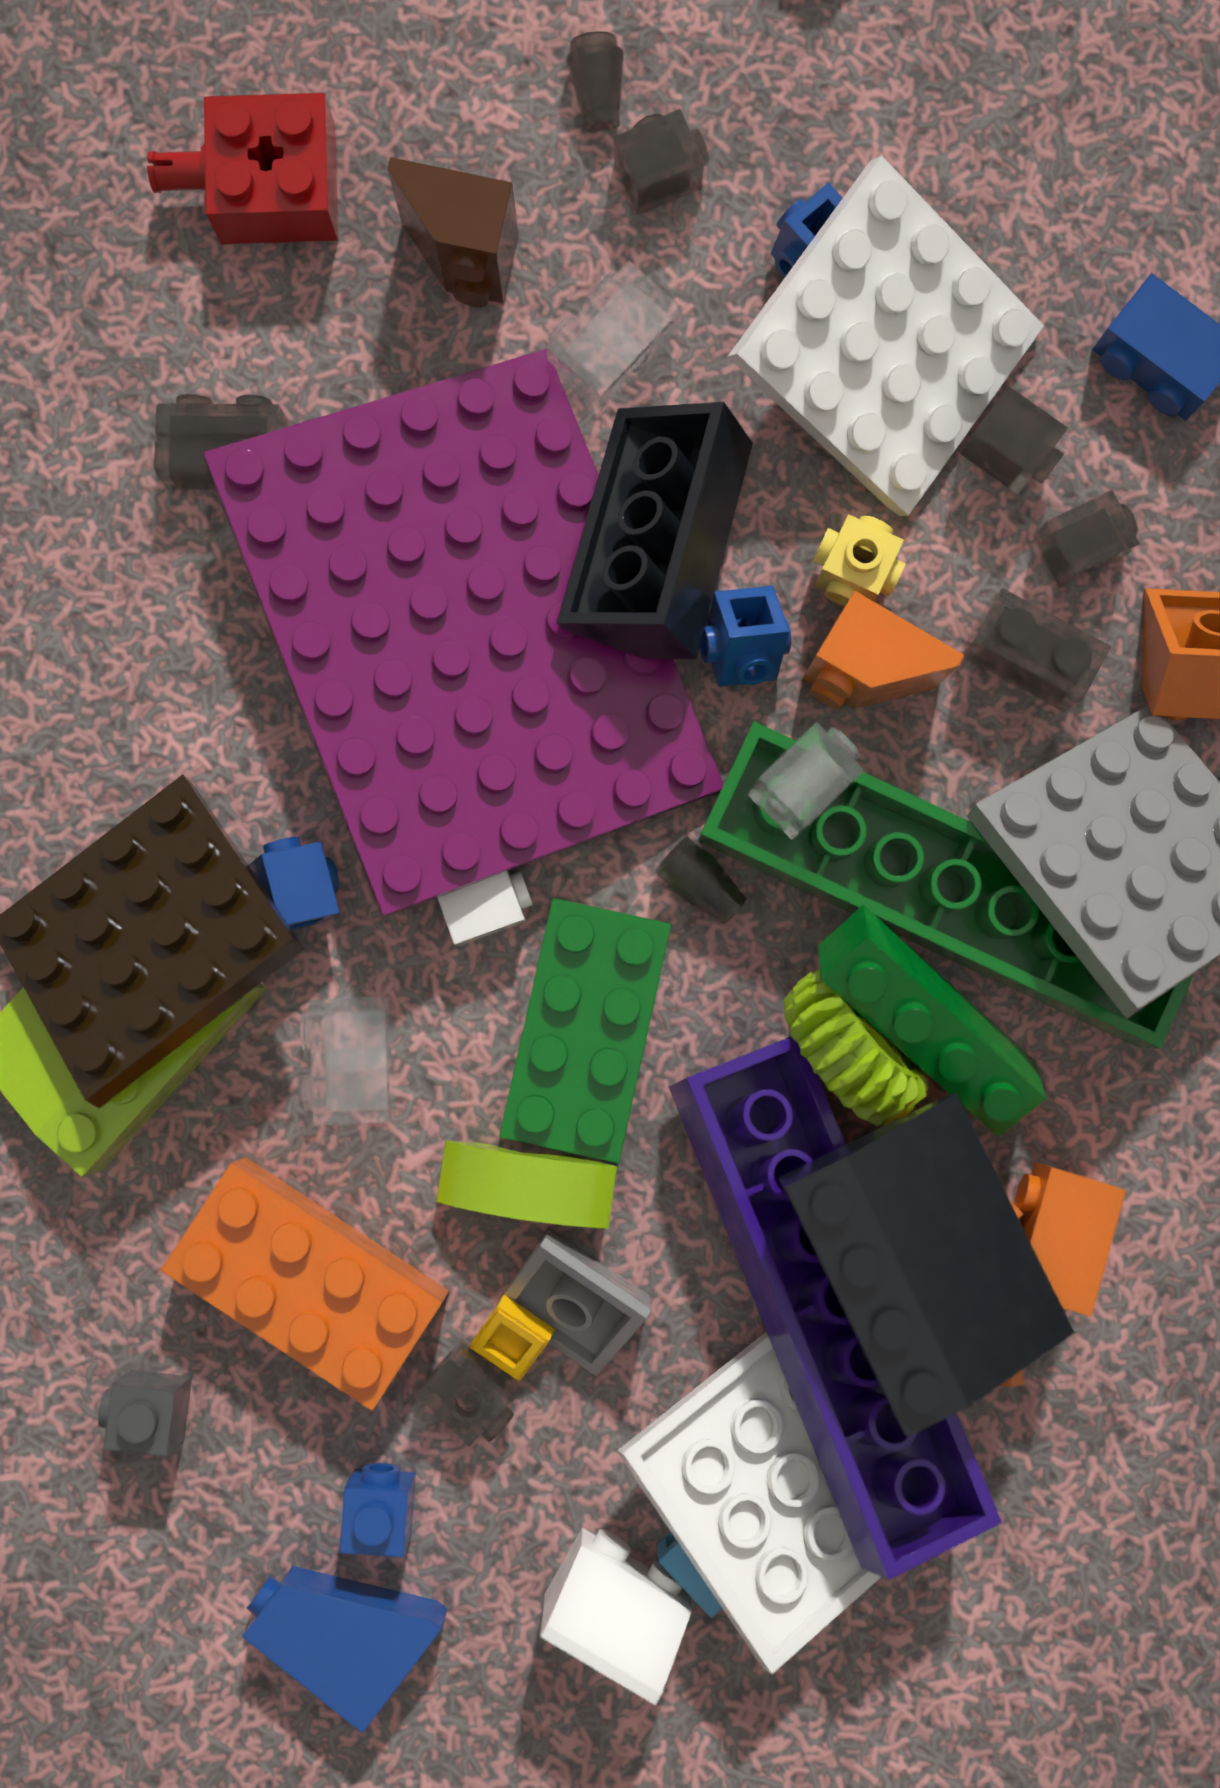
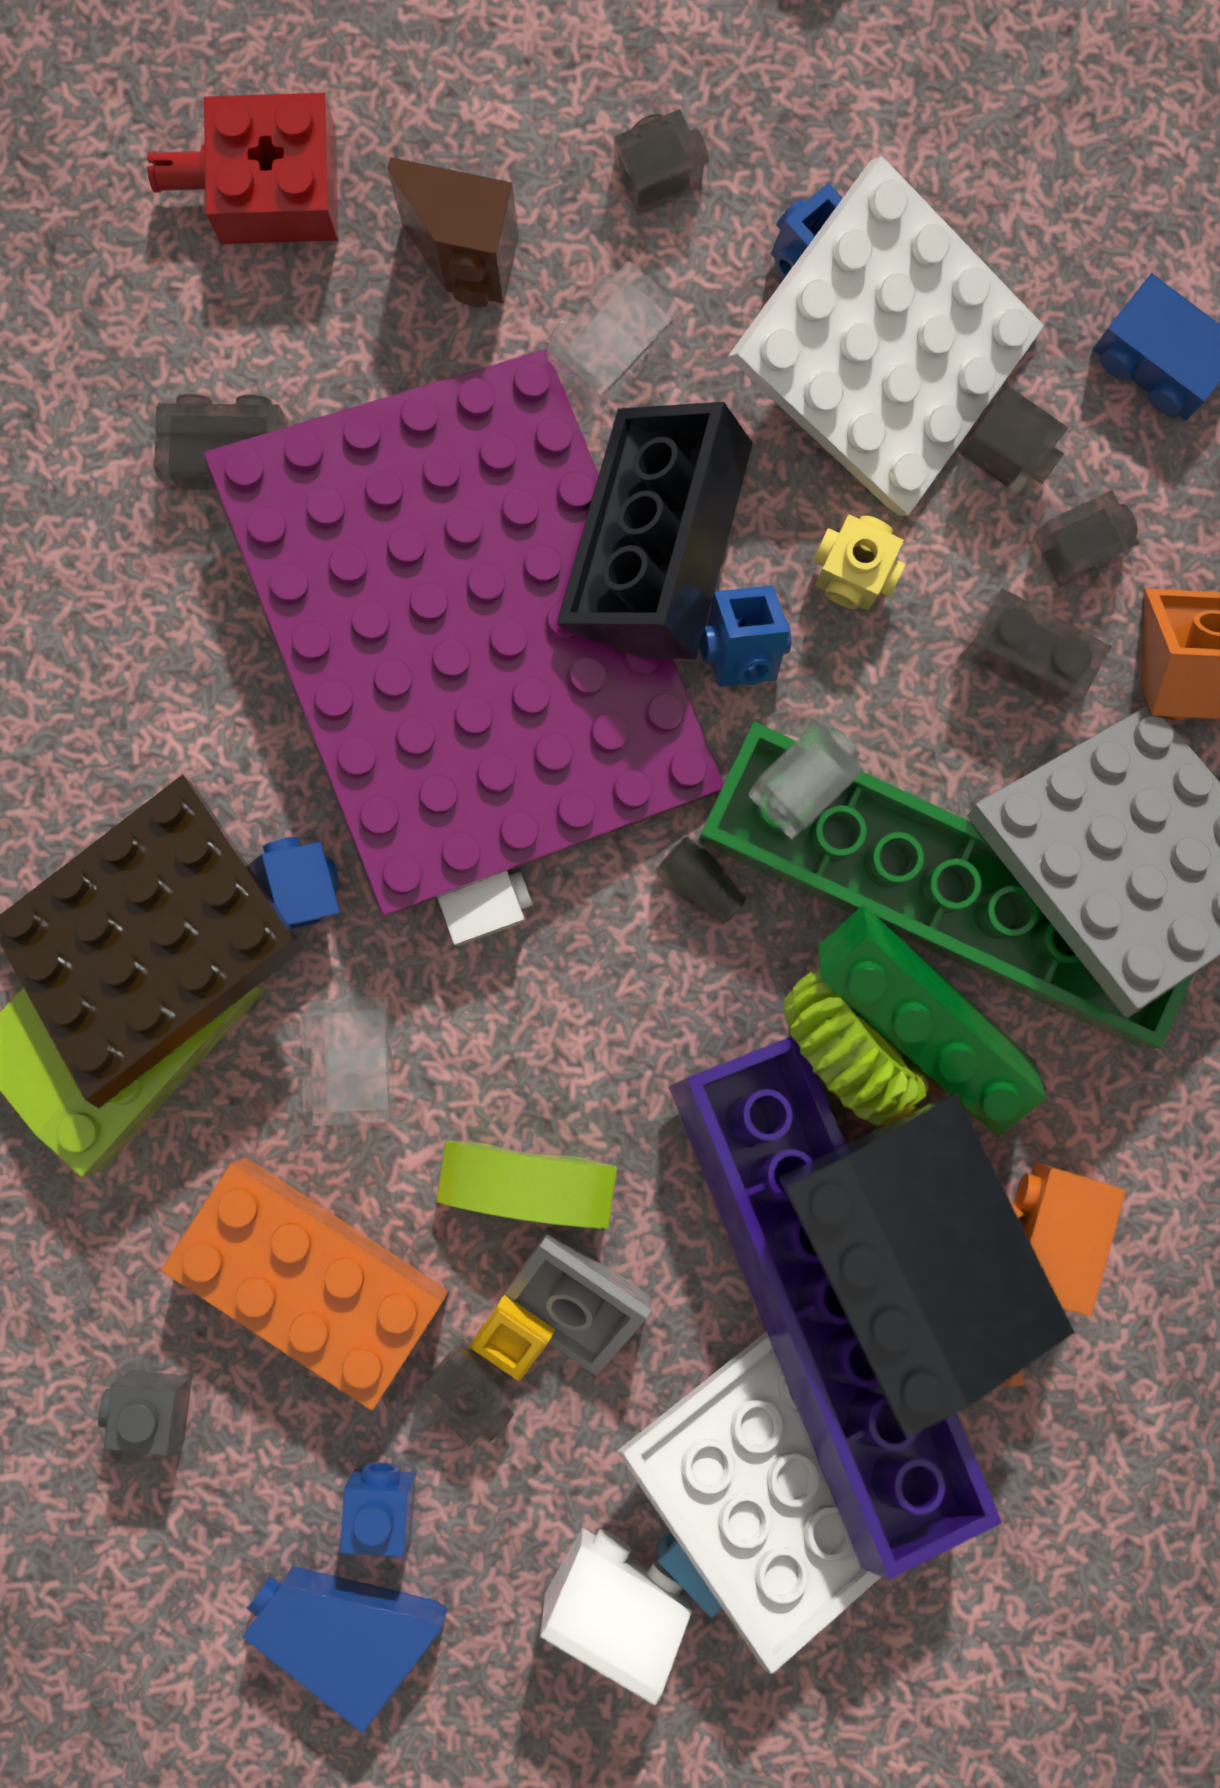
green plate [499,898,671,1164] -> none
clear smoke cone [566,31,624,132] -> none
orange slope [802,591,965,710] -> none

